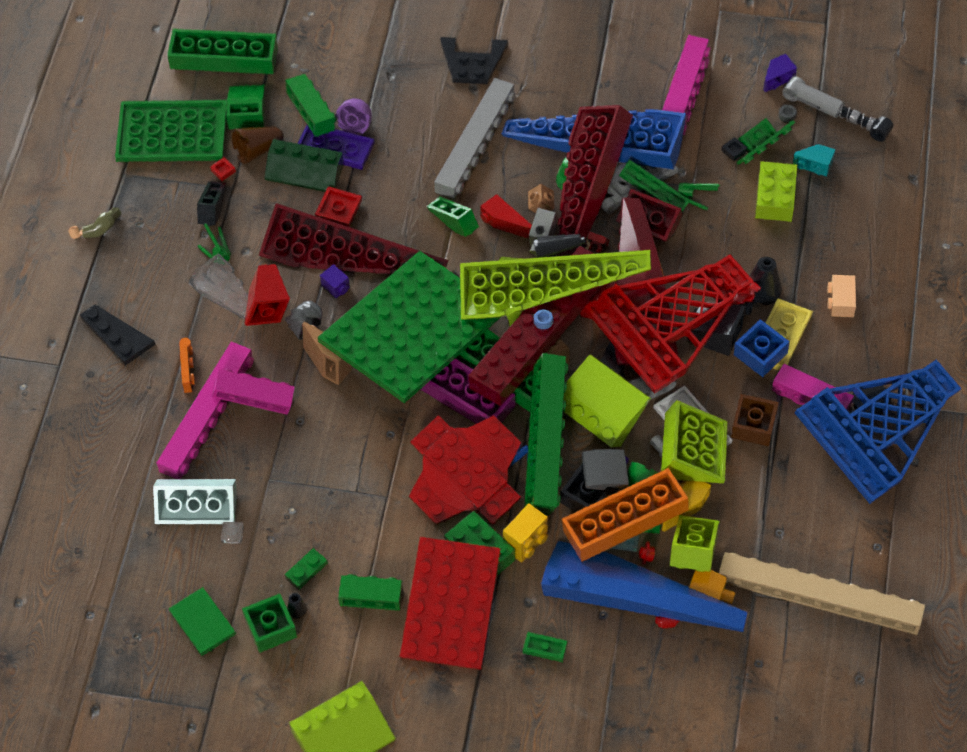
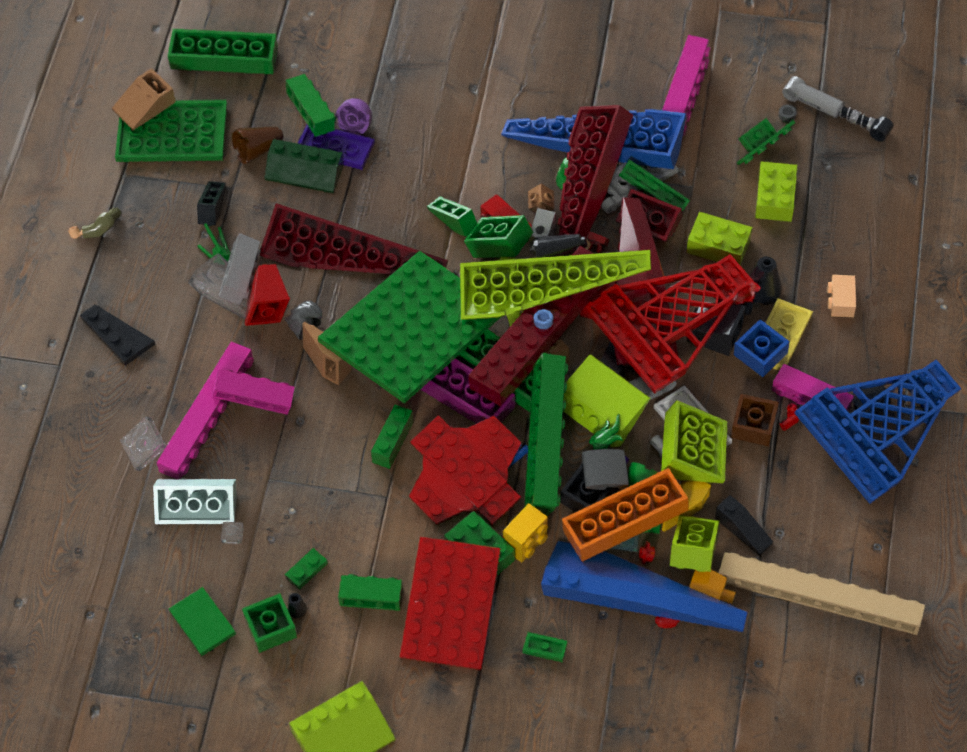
orange plate [179,338,195,393] -> none
red plate [210,157,236,181] -> none
green slope [226,85,265,130] -> none
red plate [314,186,362,227] -> none
dark purple brick [320,264,350,299] -> none
light grey brick [434,78,516,200] -> none
black wing [440,37,508,84] -> none
green plant [678,182,720,210] -> none
black plate [721,137,747,161] -> none
dark purple slope [763,54,797,92] -> none
teal slope [793,144,836,176] -> none
none -> medium nougat slope [112,68,176,130]
none -> clear plate [120,416,166,471]
none -> light grey brick [219,233,261,305]
none -> green brick [371,405,414,469]
none -> green brick [464,215,534,258]
none -> green piece [589,414,623,450]
none -> lime brick [686,212,752,266]
none -> black slope [715,495,773,556]
none -> red arm [780,403,799,431]

